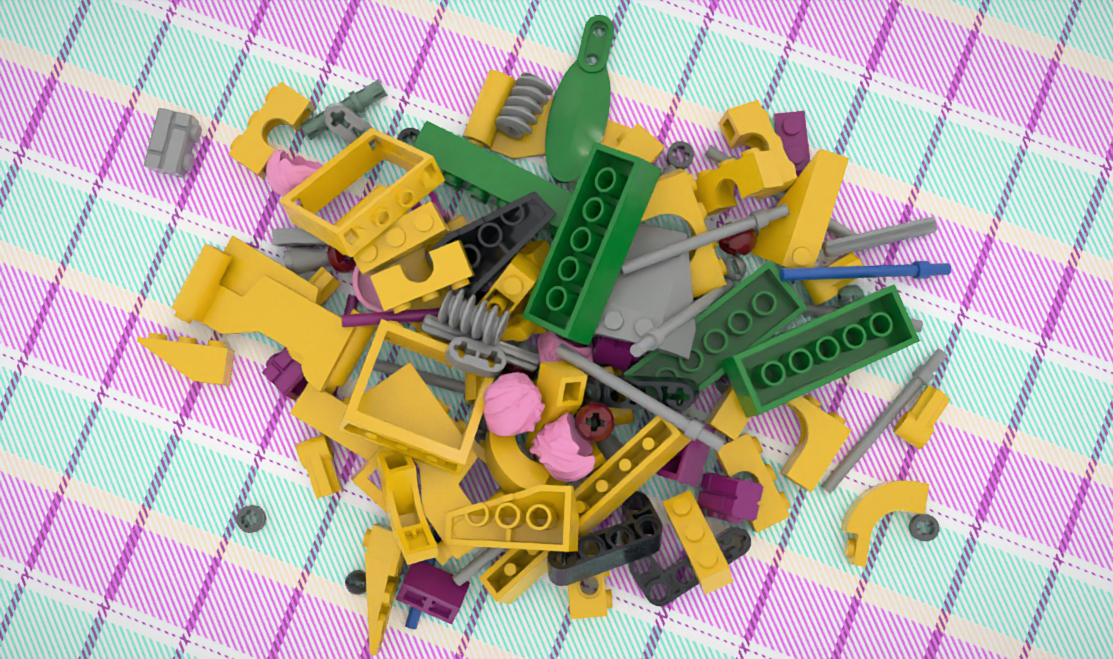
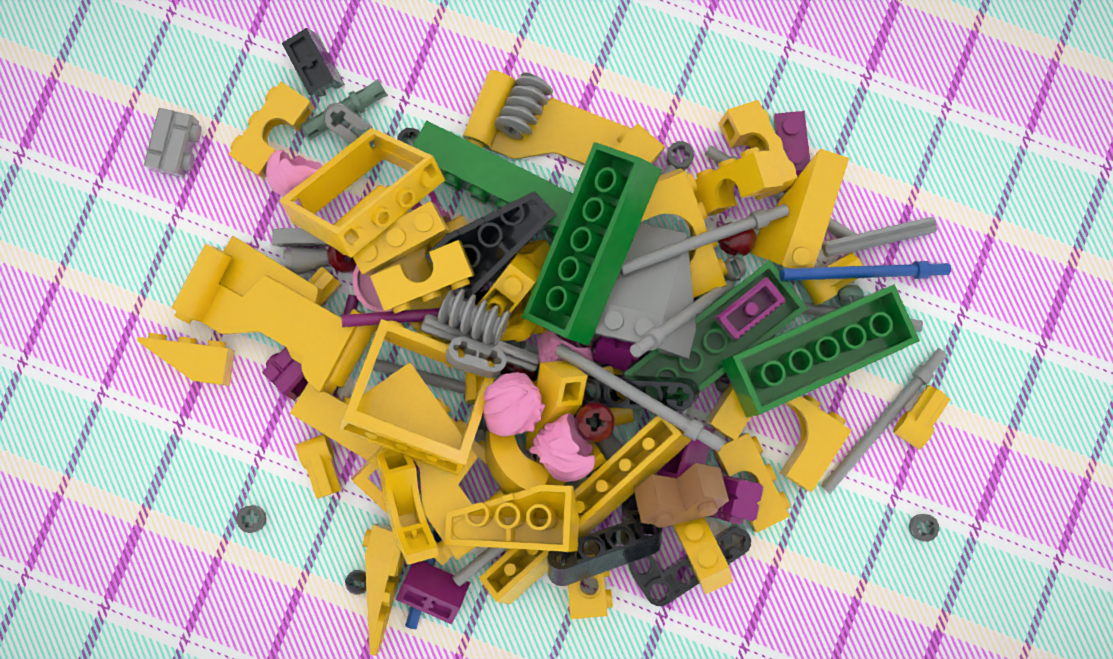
green plant [545,15,614,183] -> none
yellow arch [840,480,929,567] -> none
none -> black hinge [282,28,345,97]
none -> medium nougat brick [634,463,729,528]
none -> magenta brick [714,277,785,341]

